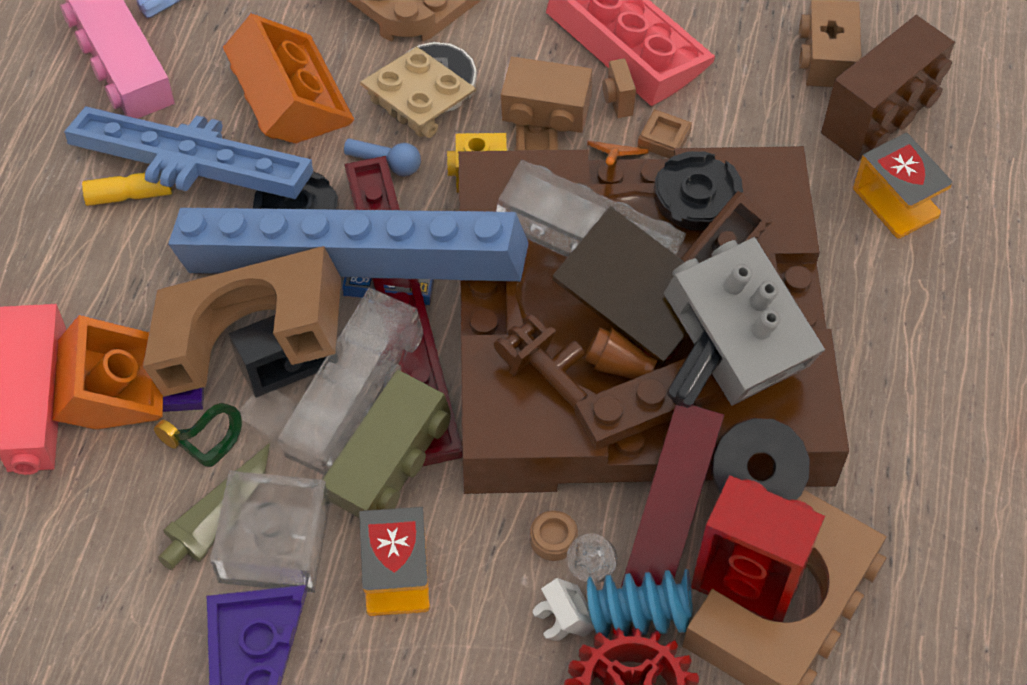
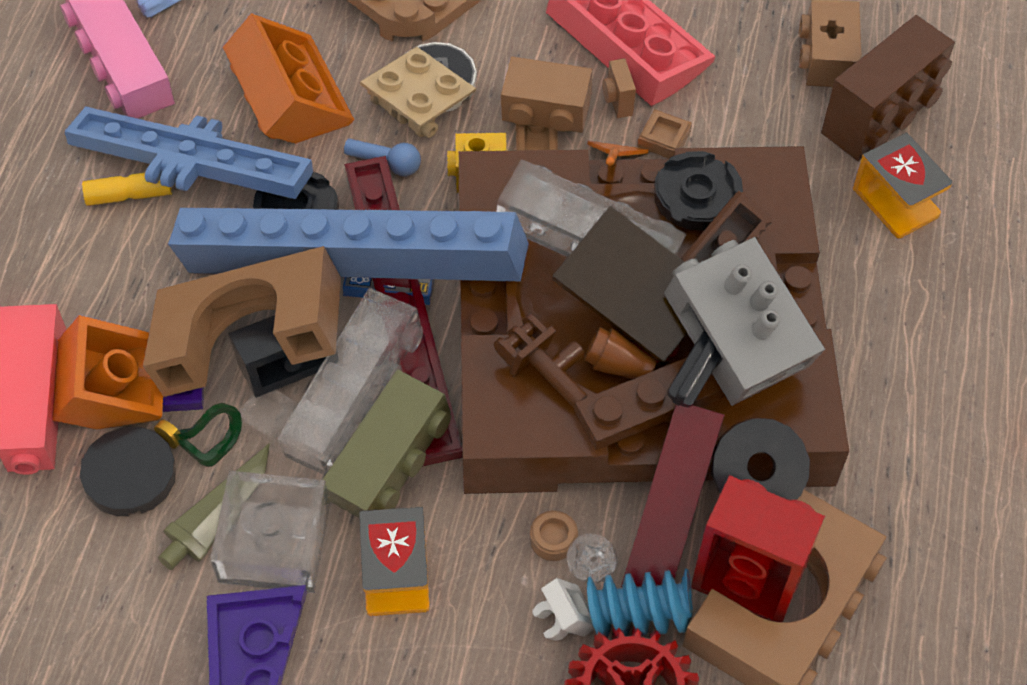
none -> black tile [80,427,176,516]

